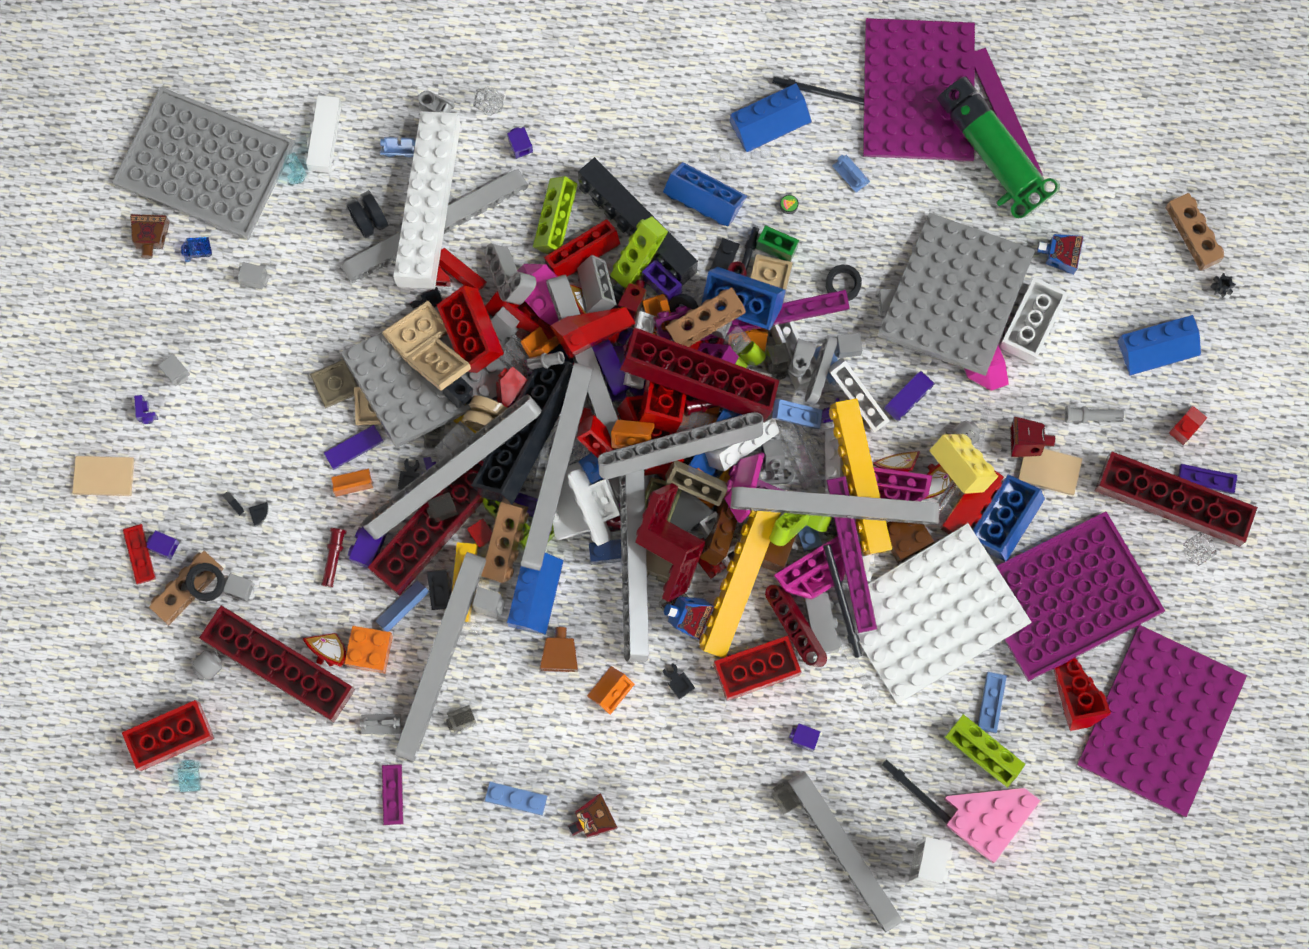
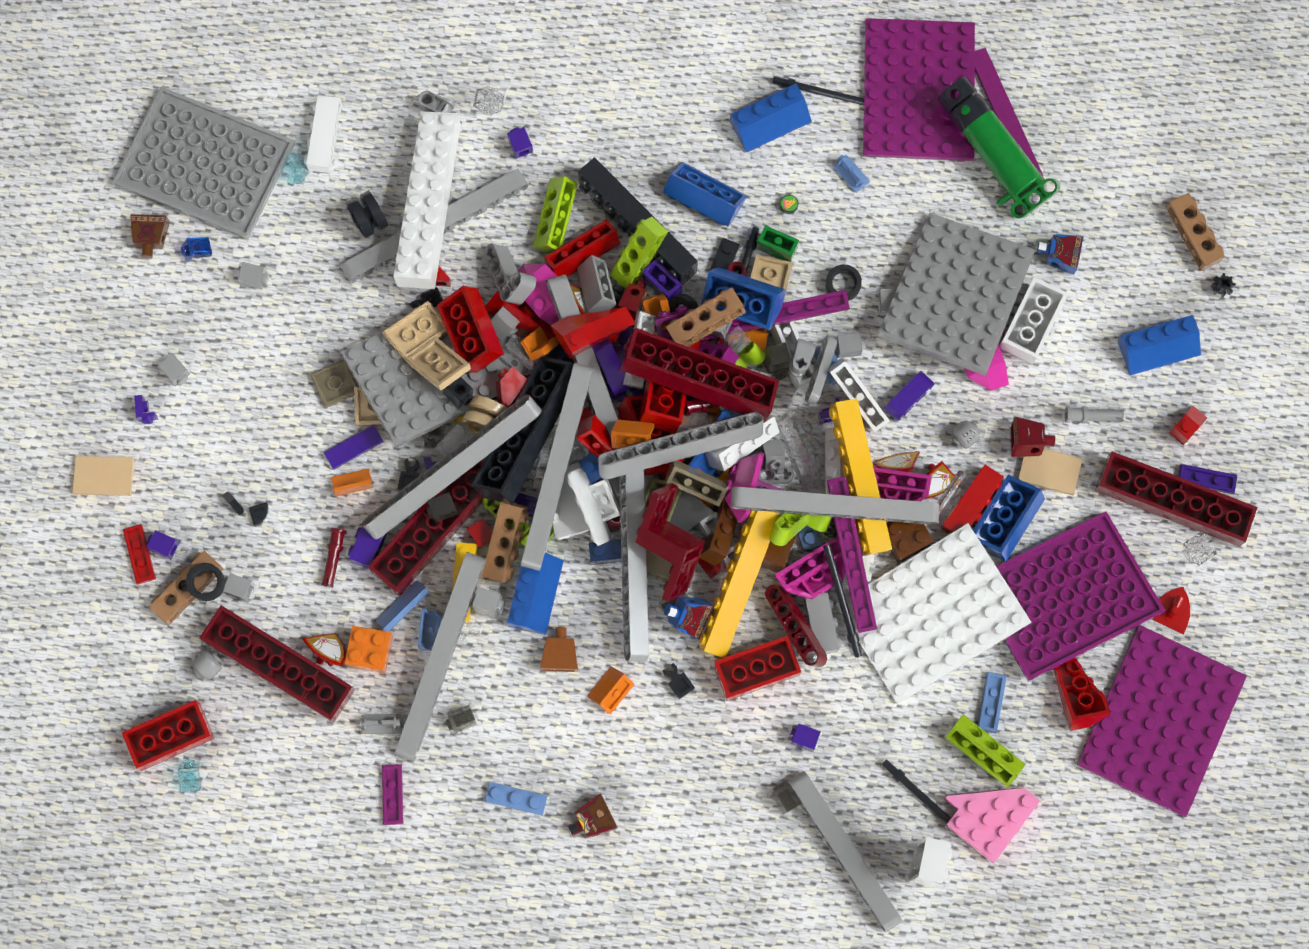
medium blue hinge [380,137,416,157] -> none
black plate [427,569,451,610] -> none
red tile [439,248,487,290] -> none
light grey axle [527,351,565,369] -> none
medium blue plate [772,399,822,429] -> none
light yellow brick [929,434,998,493] -> none
none -> medium blue hinge [418,608,443,651]
none -> red shield [1152,587,1190,635]

